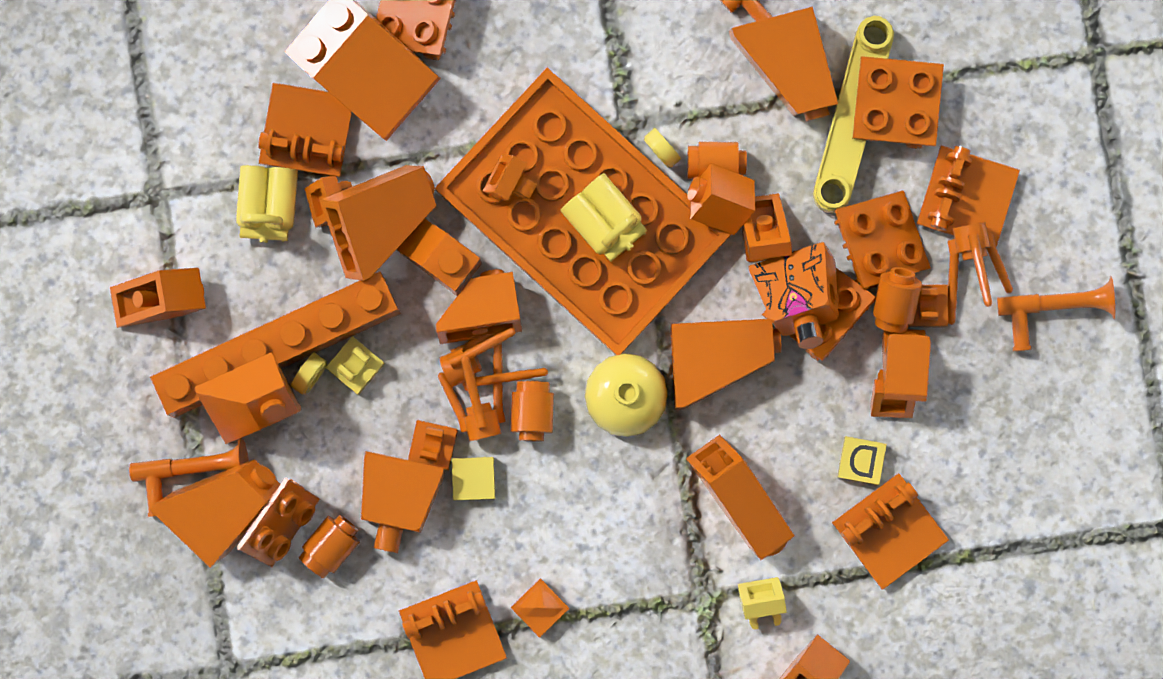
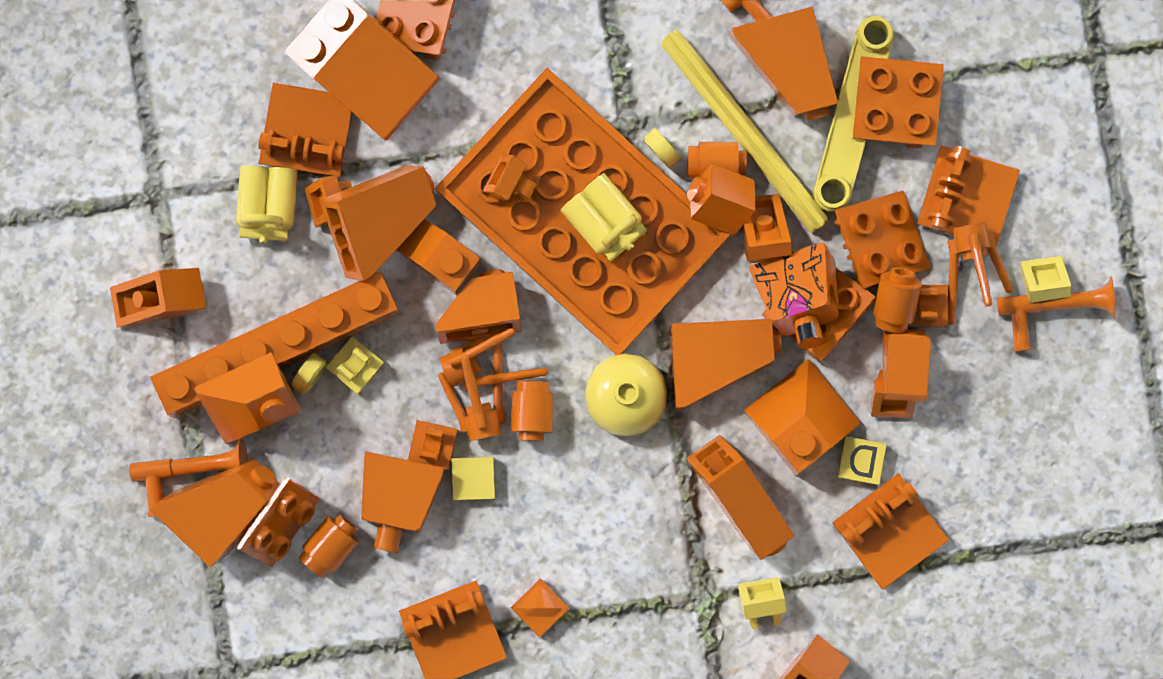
none -> light yellow axle [661,30,828,233]
none -> orange slope [743,359,861,476]
none -> light yellow tile [1020,256,1071,303]

